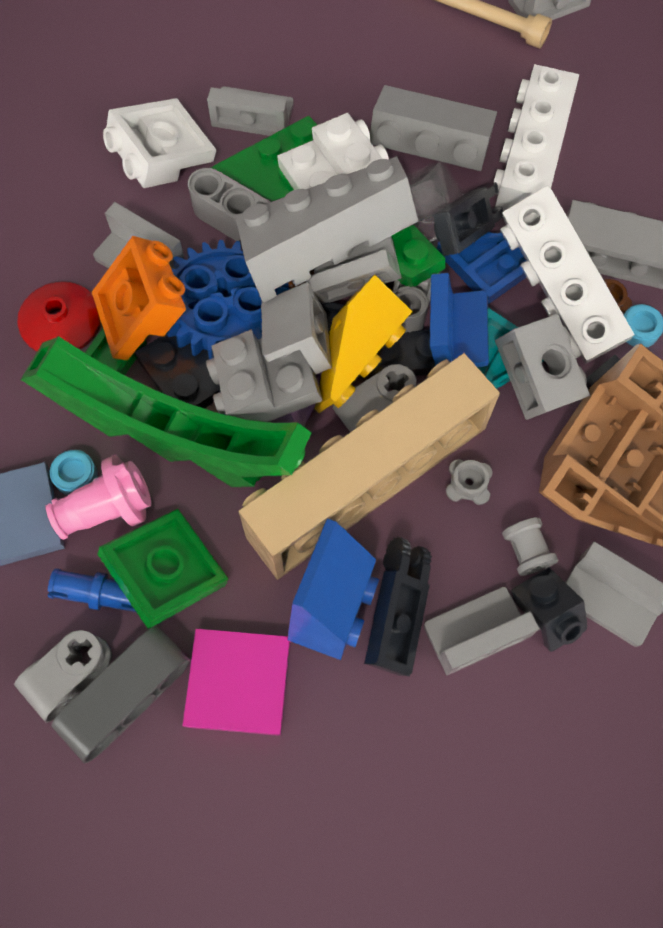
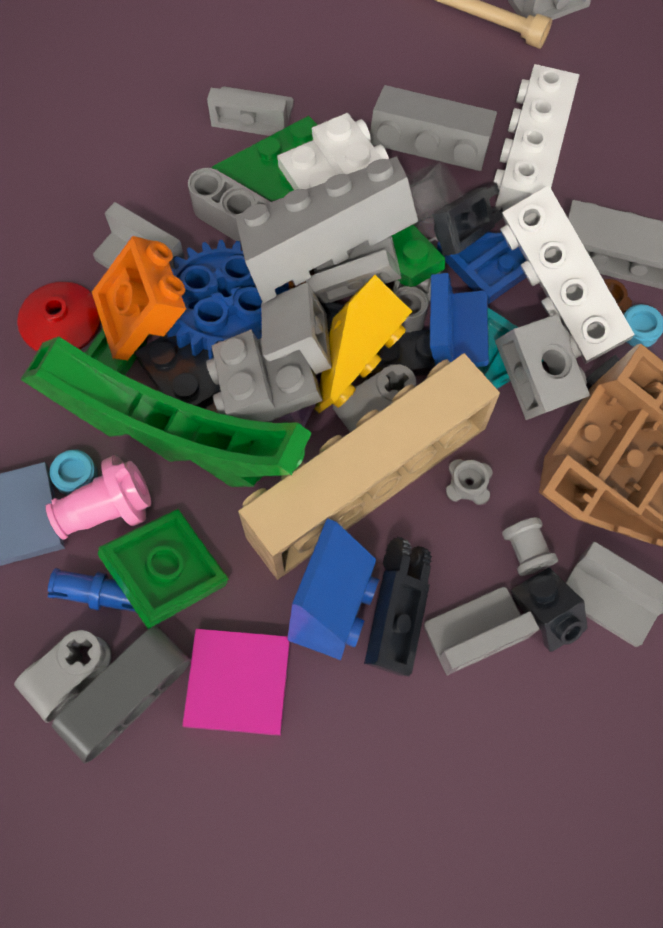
white plate [103,98,216,188] -> none

